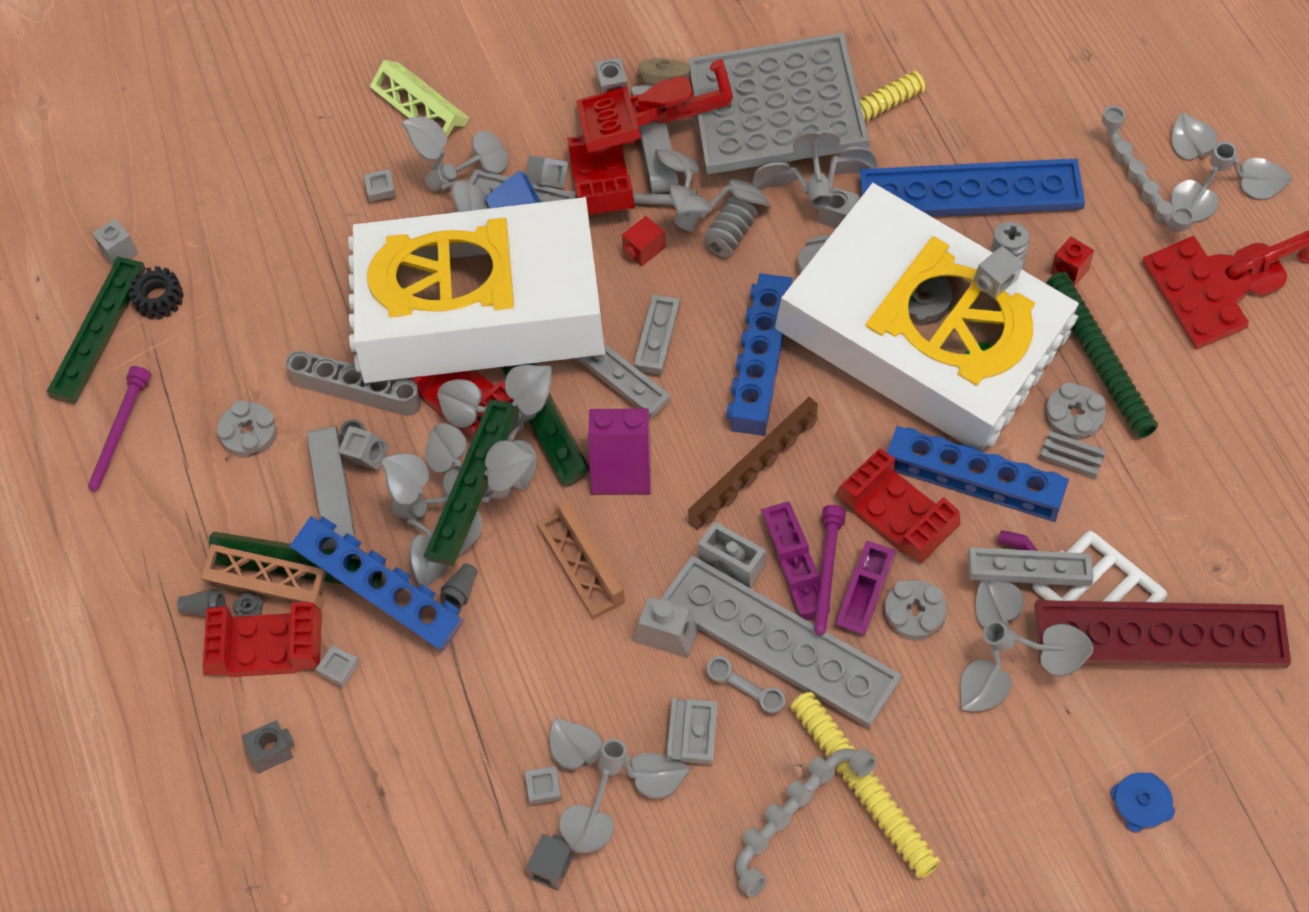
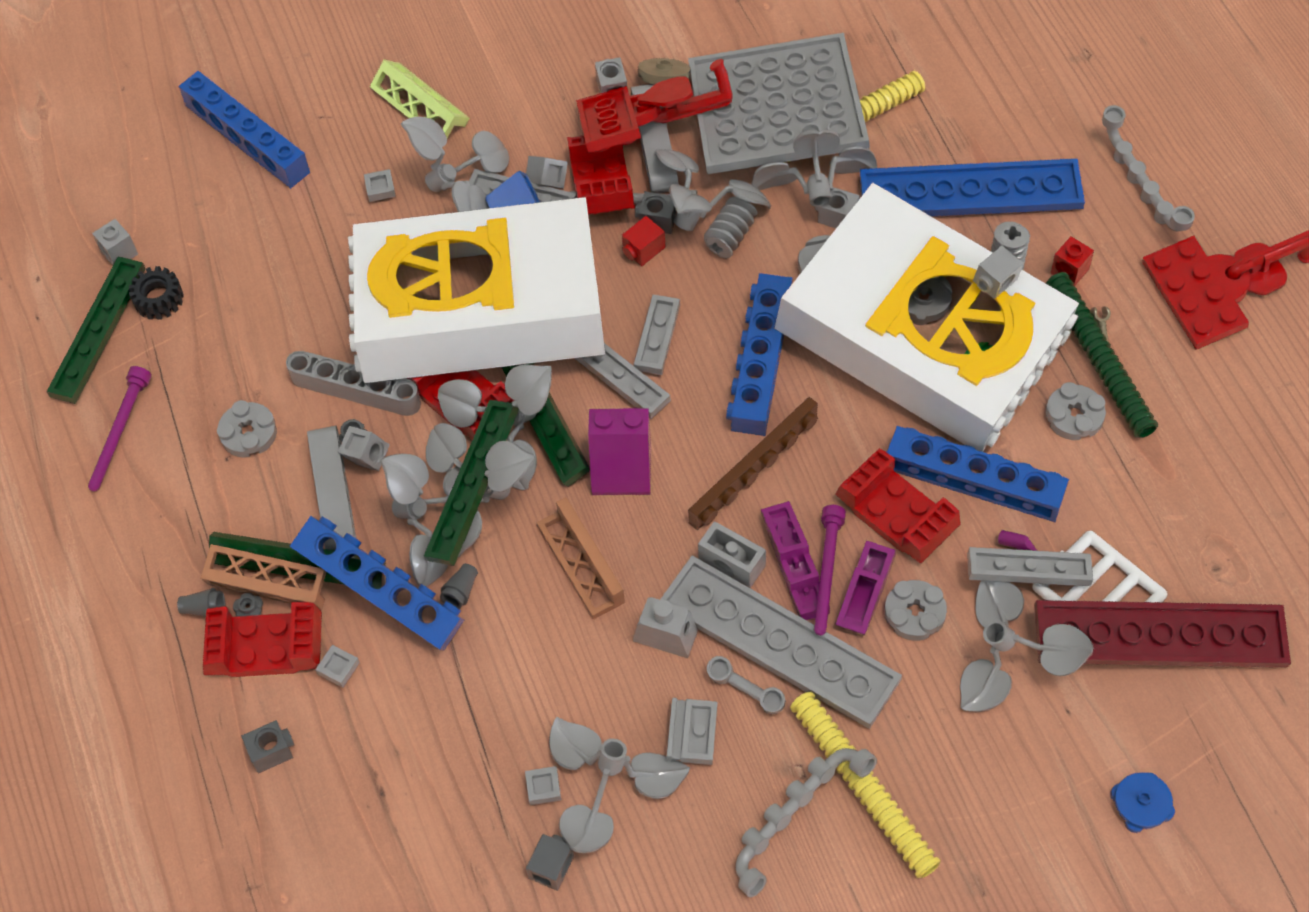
light grey tile [1039,431,1106,479] -> none
light grey plant [1171,112,1292,223] -> none
none -> blue brick [178,71,310,188]
none -> dark grey brick [635,191,677,234]
none -> dark tan hand [1090,306,1111,342]

